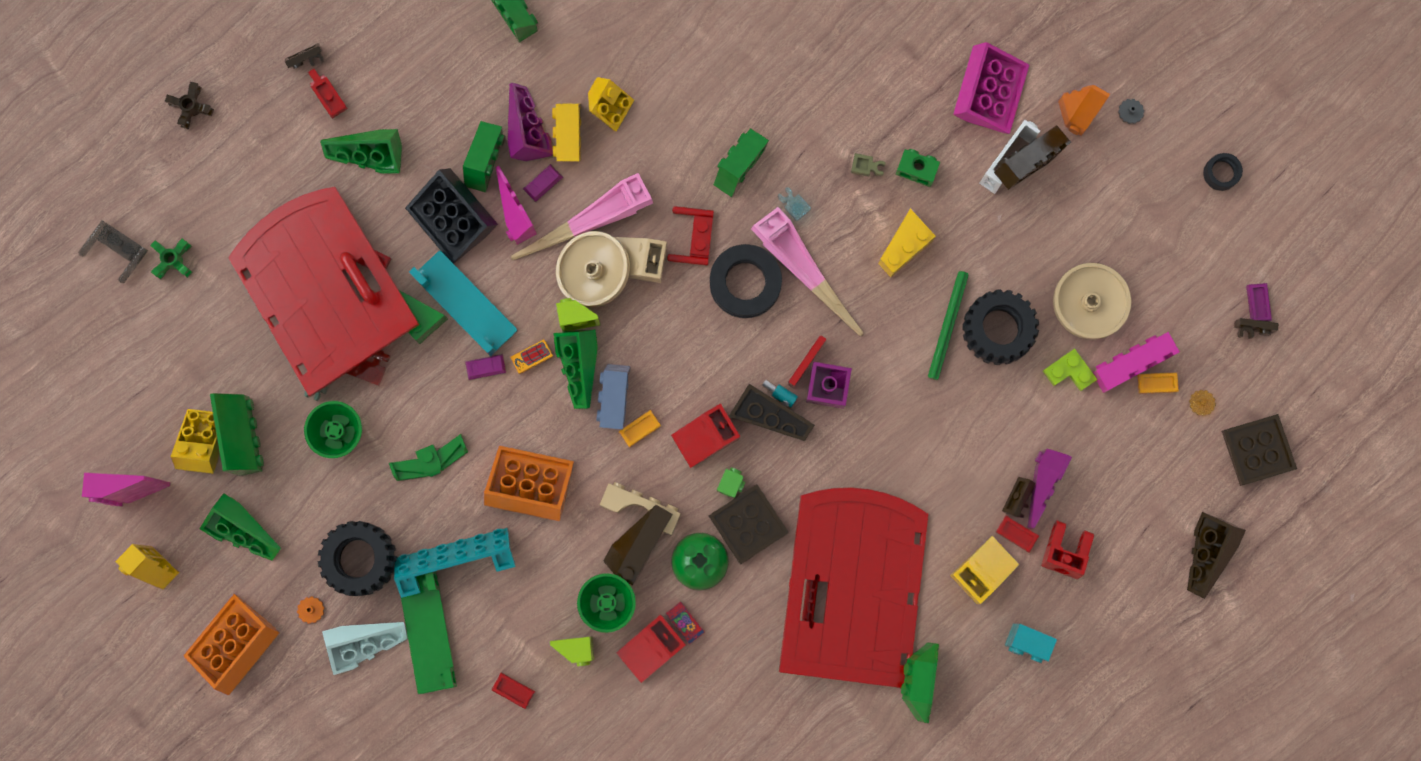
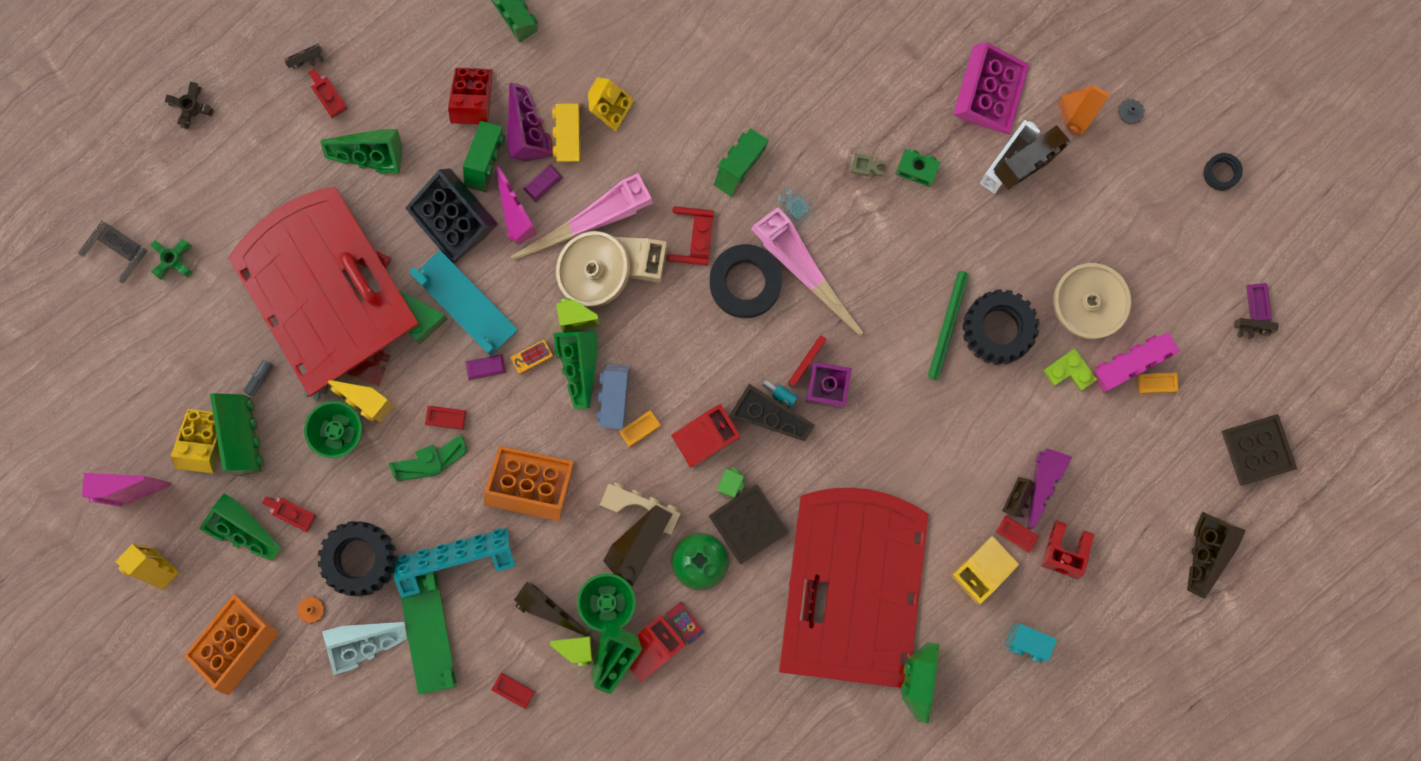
yellow wedge [878,208,936,277] -> none
clear yellow piece [1189,390,1216,416] -> none
none -> dark grey axle [244,359,274,397]
none -> red hinge [262,496,317,532]
none -> yellow slope [328,380,394,422]
none -> red tile [425,406,467,430]
none -> red slope [448,68,492,125]
none -> dark brown wedge [514,582,590,636]
none -> green wedge [591,622,642,695]

